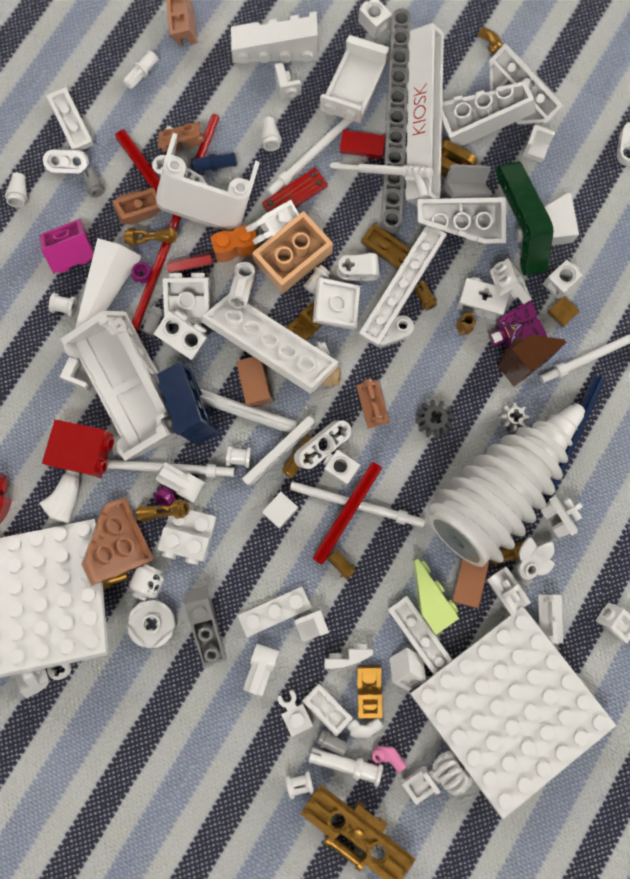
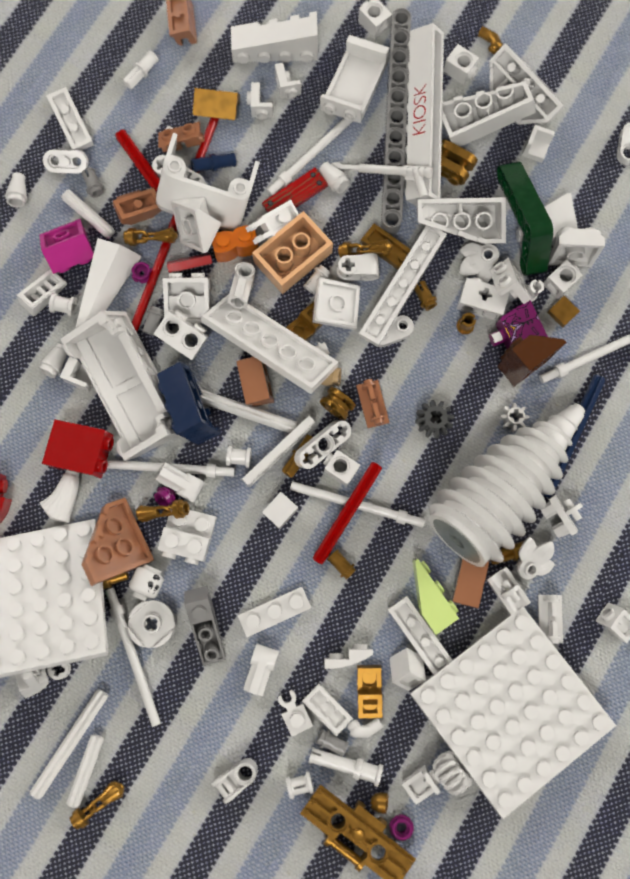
white cone [260,117,282,151] -> none
white panel [294,610,329,642] -> none
red tile [339,130,385,159] -> none
bright pink arm [372,746,407,773] -> none
light grey panel [443,164,493,198] -> none
none -> white slope [17,269,67,316]
none -> white axle [30,689,108,800]
none -> white cone [39,343,67,378]
none -> white axle [61,190,115,239]
none -> white axle [67,734,104,808]
none -> pearl gold piece [69,781,124,830]
none -> white bar [105,588,161,727]
none -> white slope [171,197,221,253]
none -> pearl gold panel [193,88,240,120]
none -> white piece [211,758,258,804]
none -> white bracket [247,82,273,119]
none -> white cone [319,162,350,194]
none -> pearl gold wheel [320,387,356,421]
none -> pearl gold piece [338,239,392,258]
none -> pearl gold hinge [371,792,389,814]
none -> magenta plate [389,814,414,841]
none -> white brick [443,44,479,85]
none -> white plate [459,243,499,283]
none -> white pin [526,279,544,302]
none -> white slope [548,227,605,267]

